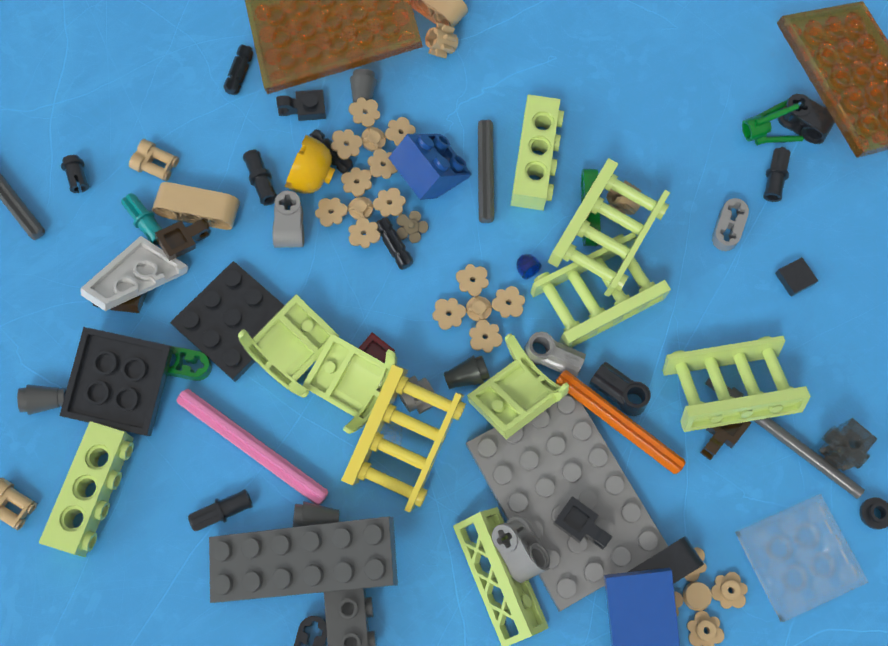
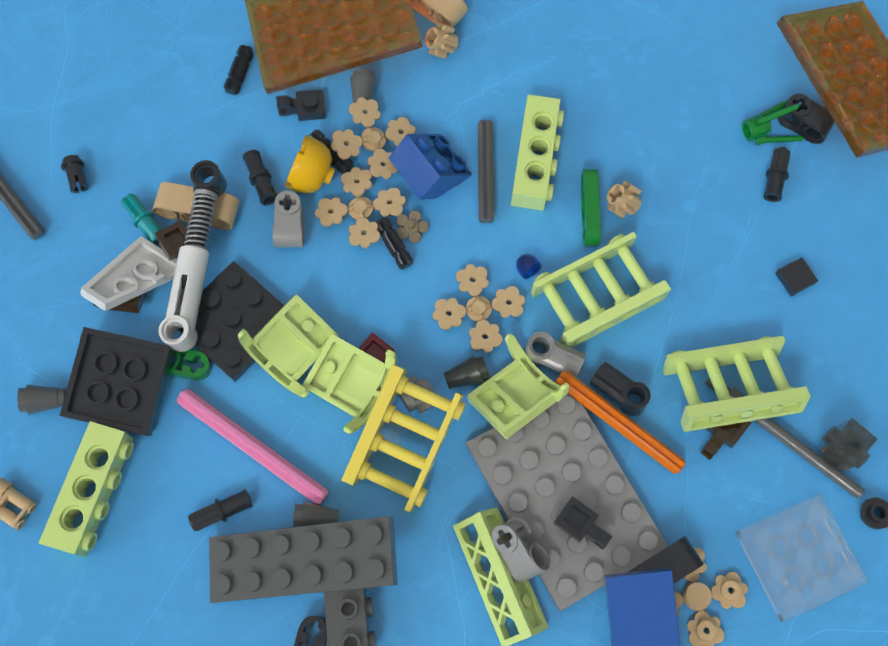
tan piece [129,139,179,181] -> none
yellowish green fence [548,158,670,297] -> none
light grey beam [712,198,749,251] -> none
none -> piece [159,160,227,352]

